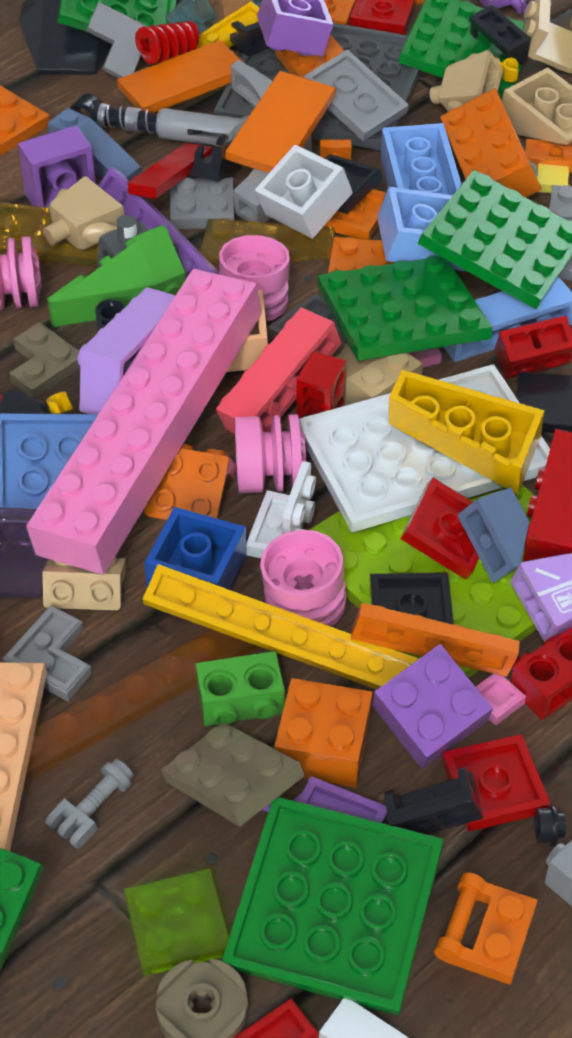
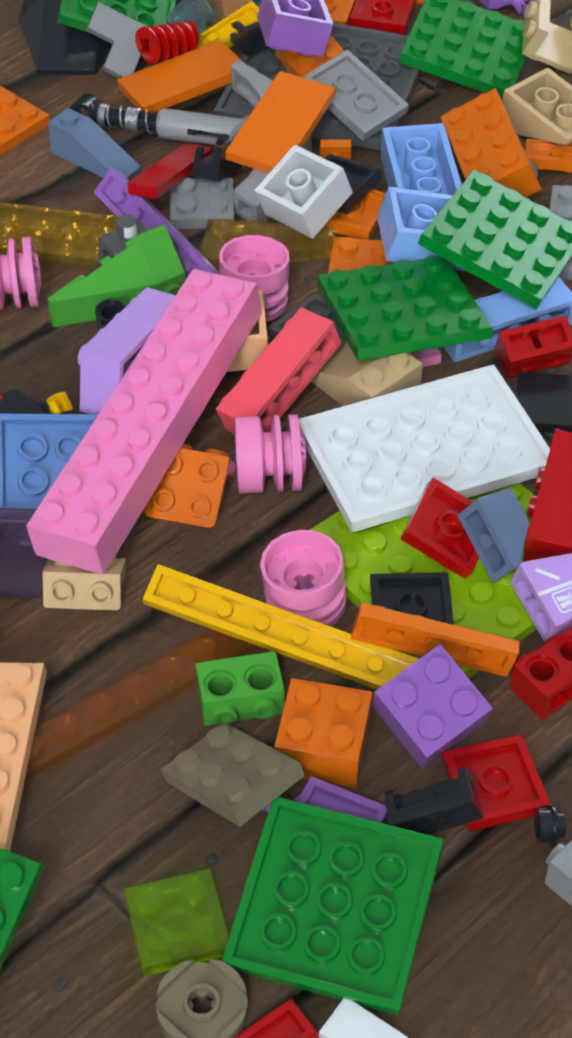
light grey tile [3,605,92,702] -> none
dark tan plate [9,322,80,399] -> none
medium lavender brick [18,125,95,215] -> none
tan torso [43,176,124,250] -> none
light grey hinge [45,759,134,849] -> none
blue brick [144,507,247,590] -> none
white bracket [246,461,316,558] -> none
red brick [296,351,346,419] -> none
yellow wedge [389,370,545,494] -> none
tan torso [430,50,519,112] -> none
orange plate [434,873,538,985] -> none
black hinge [469,4,531,65] -> none
bright pink tile [476,674,526,726] -> none
light yellow tile [537,164,569,194] -> none

